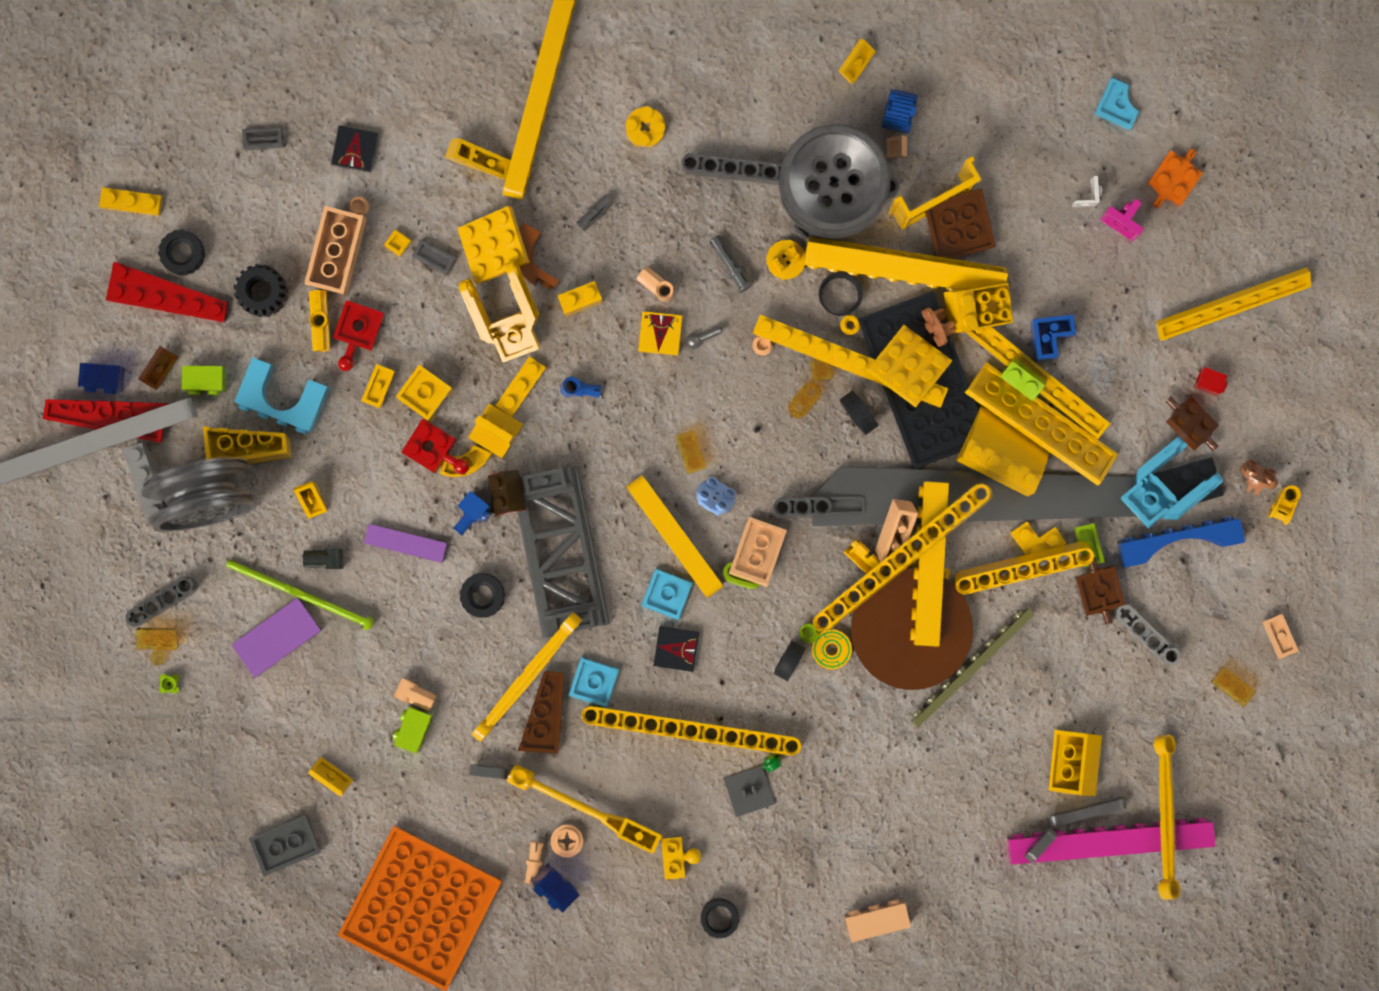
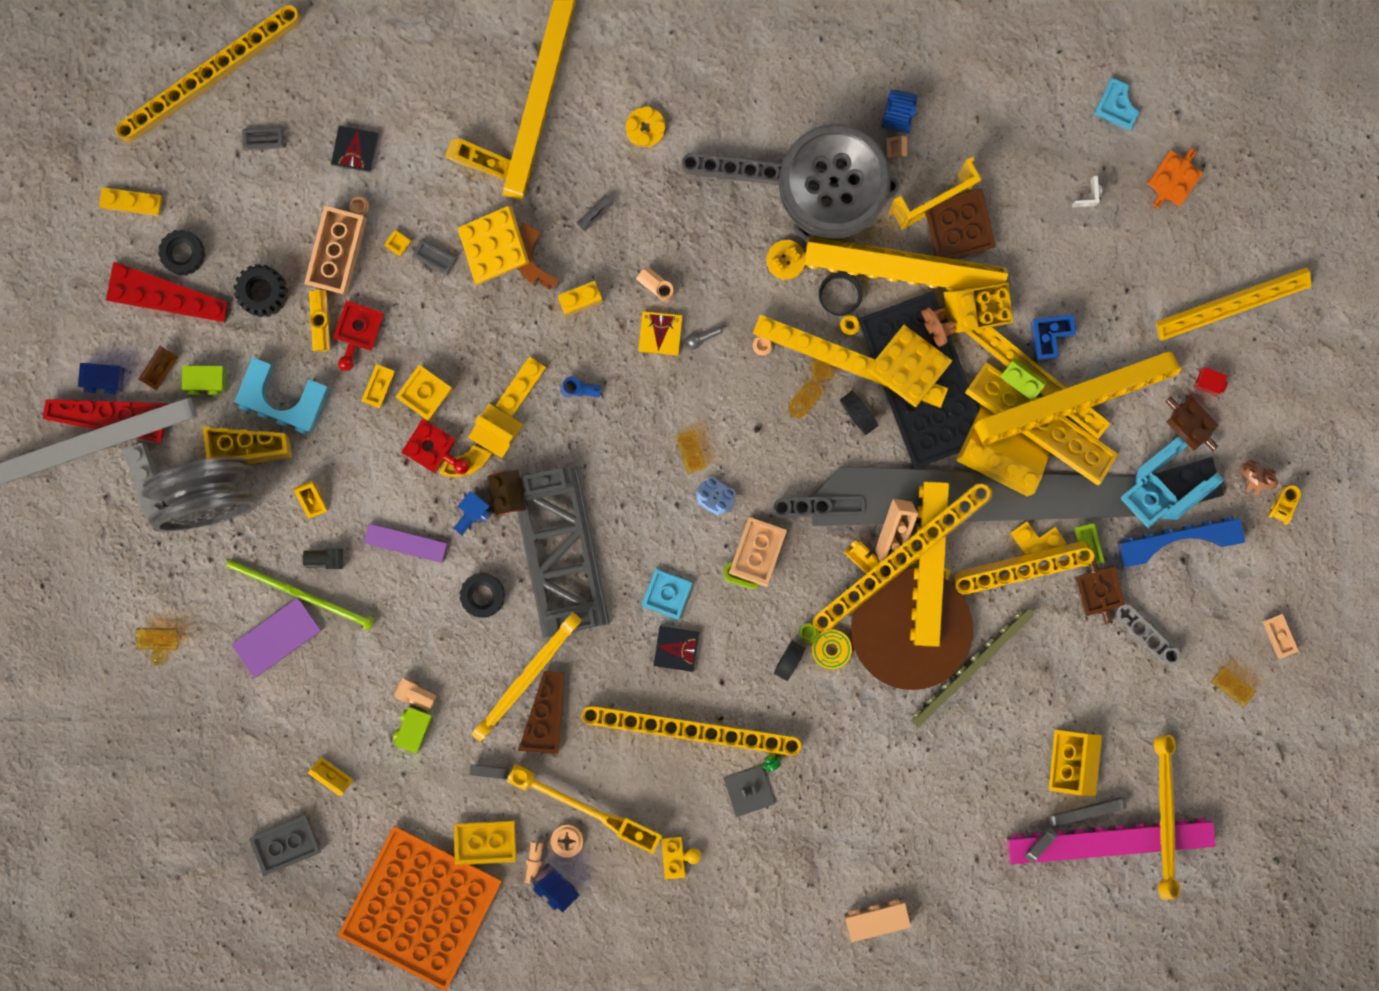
dark grey beam [125,577,198,627] -> none
lime plate [159,674,180,694] -> none
yellow plate [459,260,540,362] -> none
medium azure tile [568,657,620,708] -> none
yellow beam [626,475,724,599] -> none
black tyre [701,898,739,939] -> none
dark grey pin [709,235,755,293] -> none
yellow plate [838,39,876,84] -> none
dark pink bracket [1099,198,1144,242] -> none
none -> yellow beam [116,5,301,143]
none -> yellow tile [454,821,516,865]
none -> yellow beam [974,351,1182,445]

